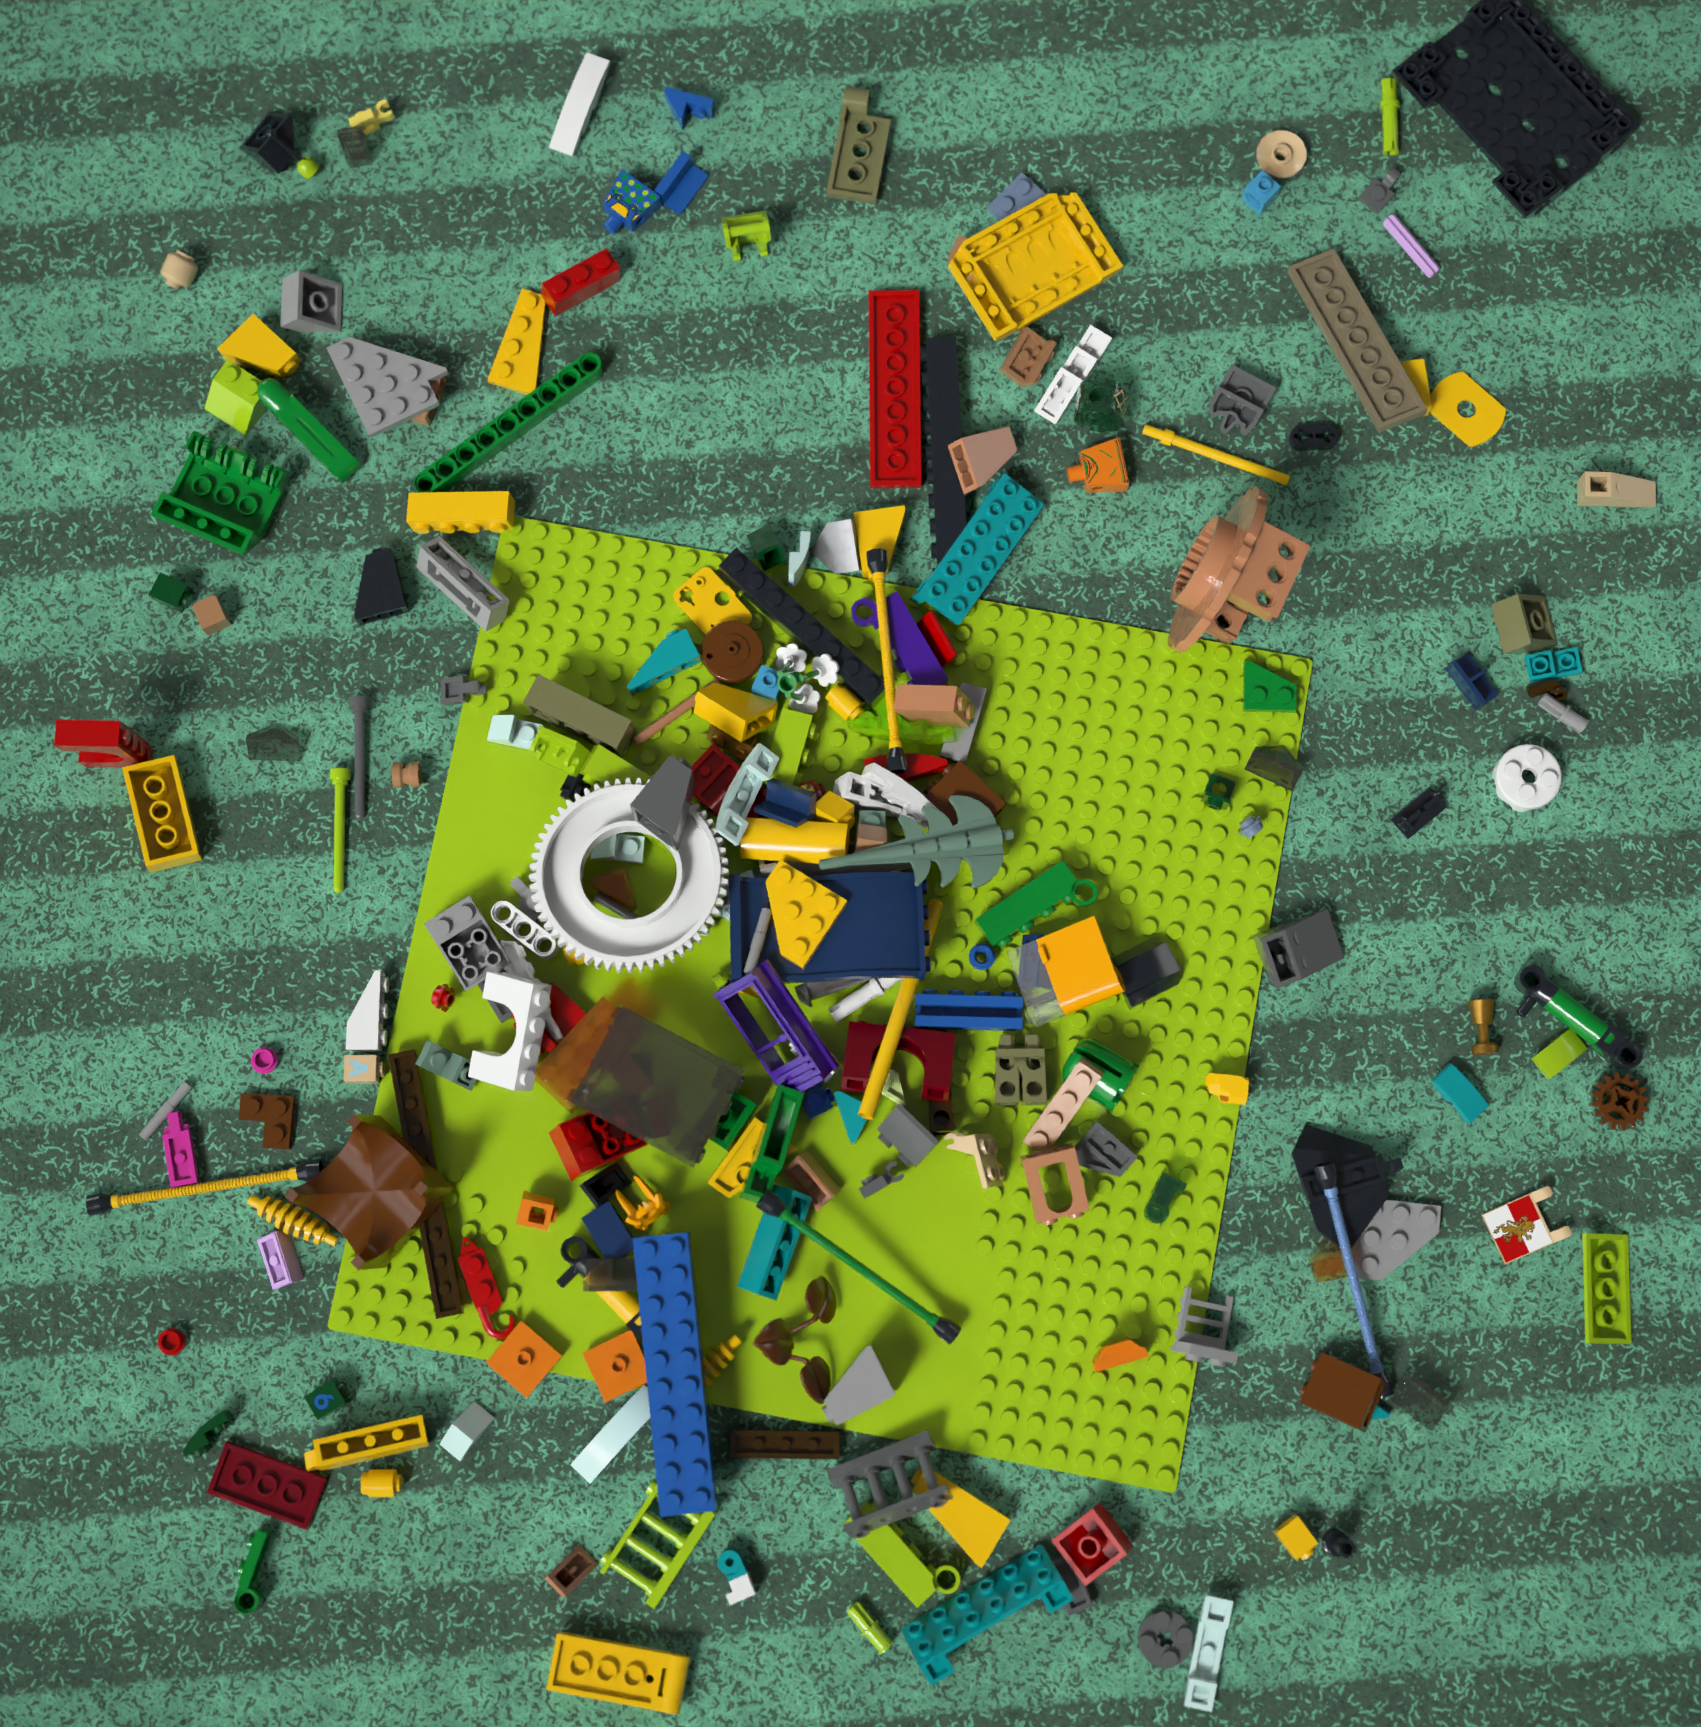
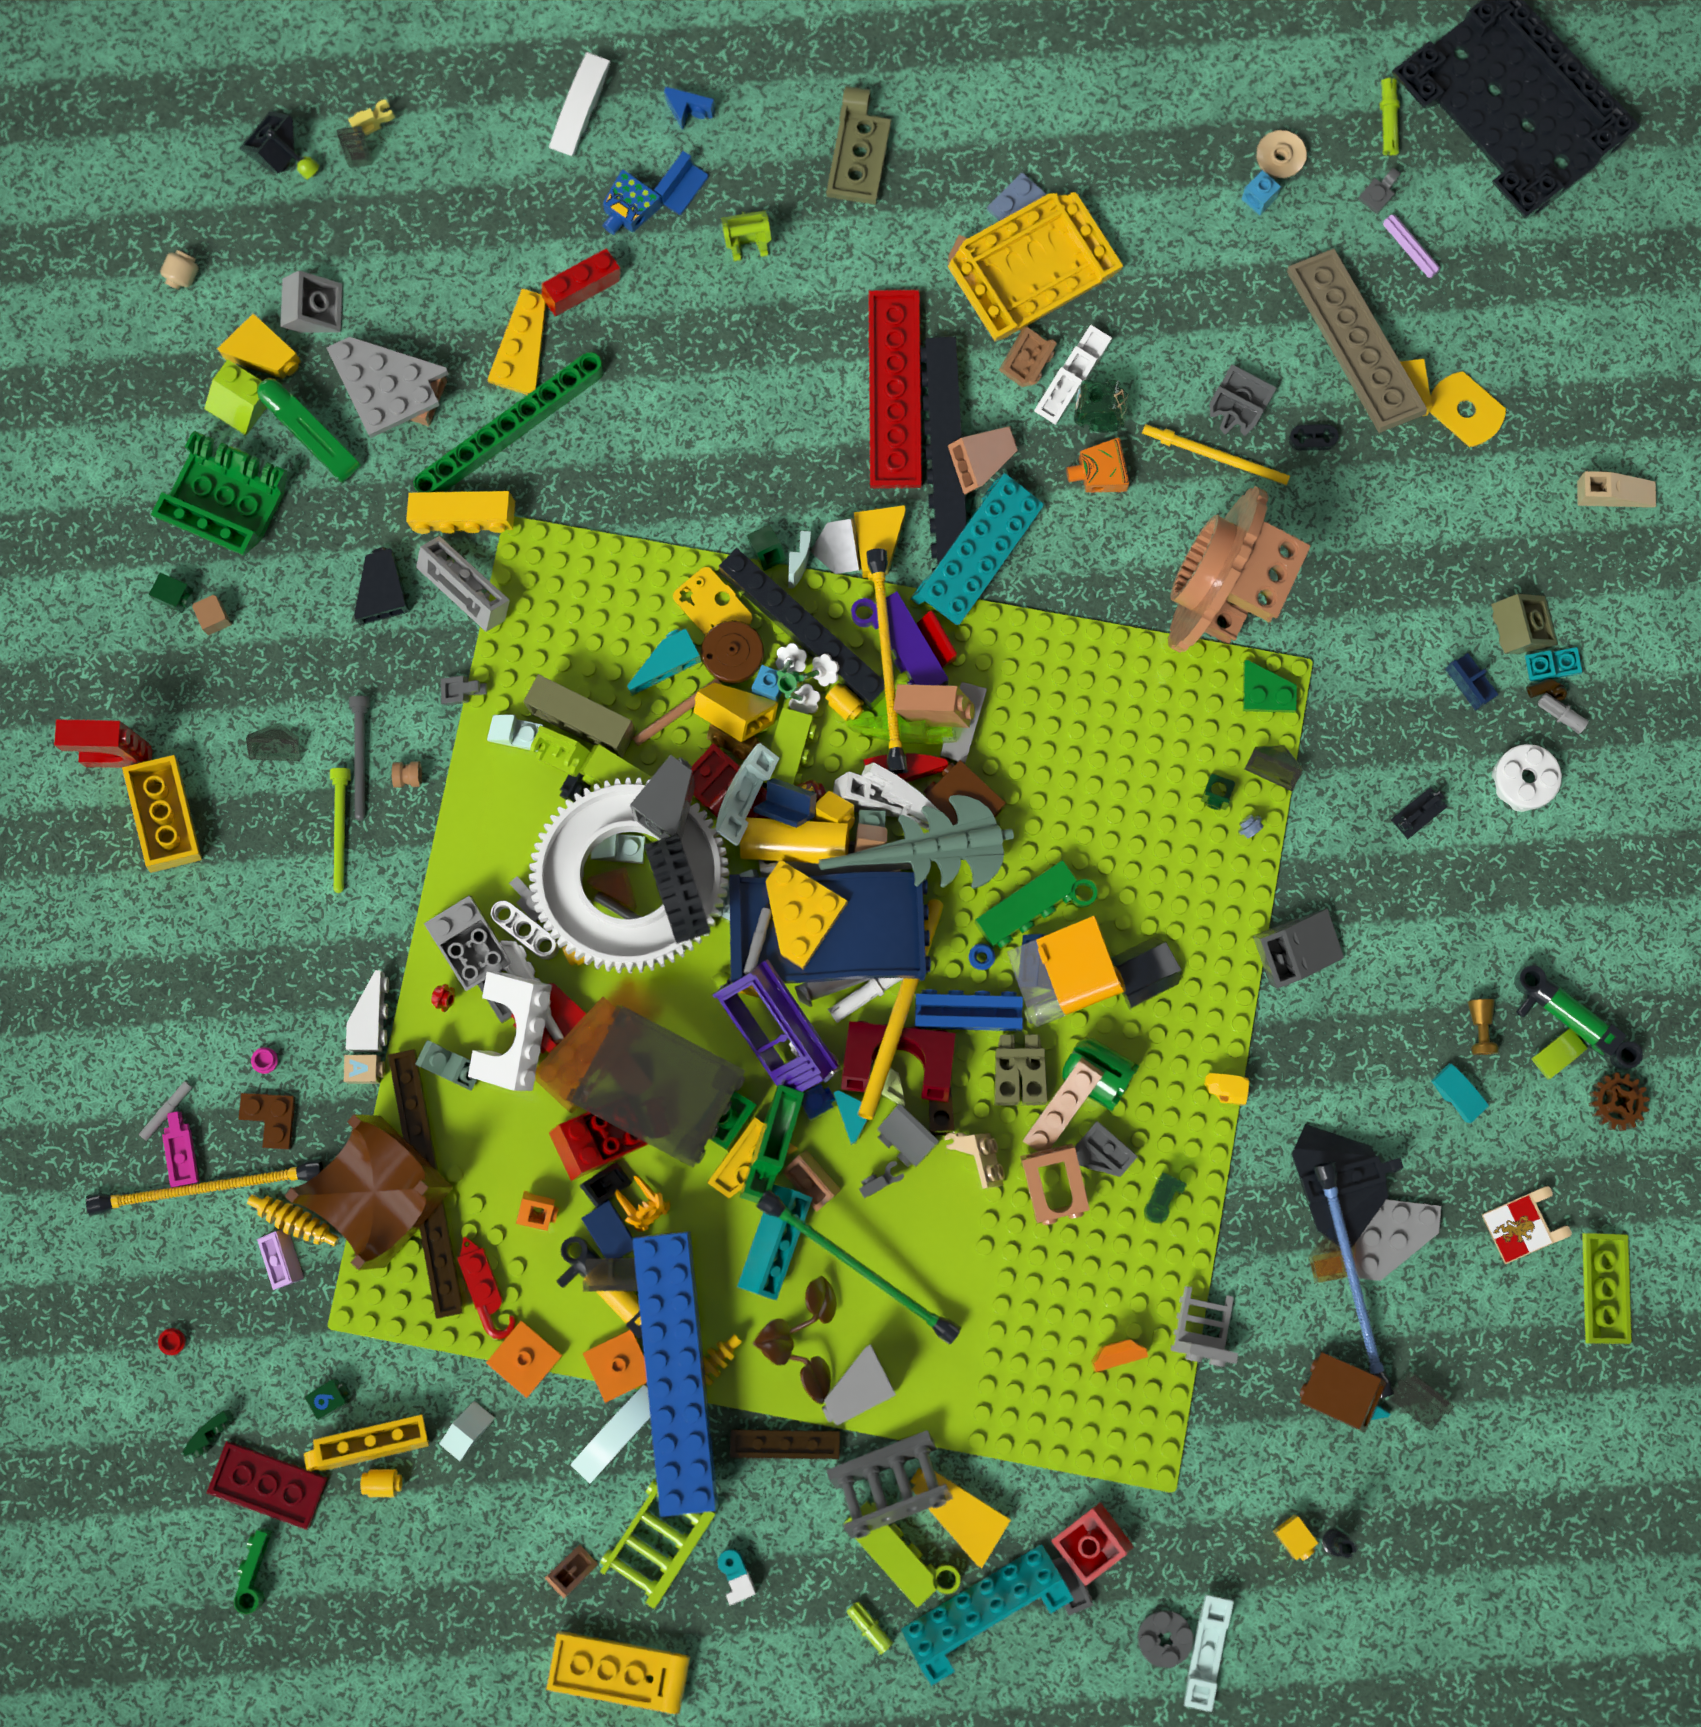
none -> black tyre [644,834,711,944]

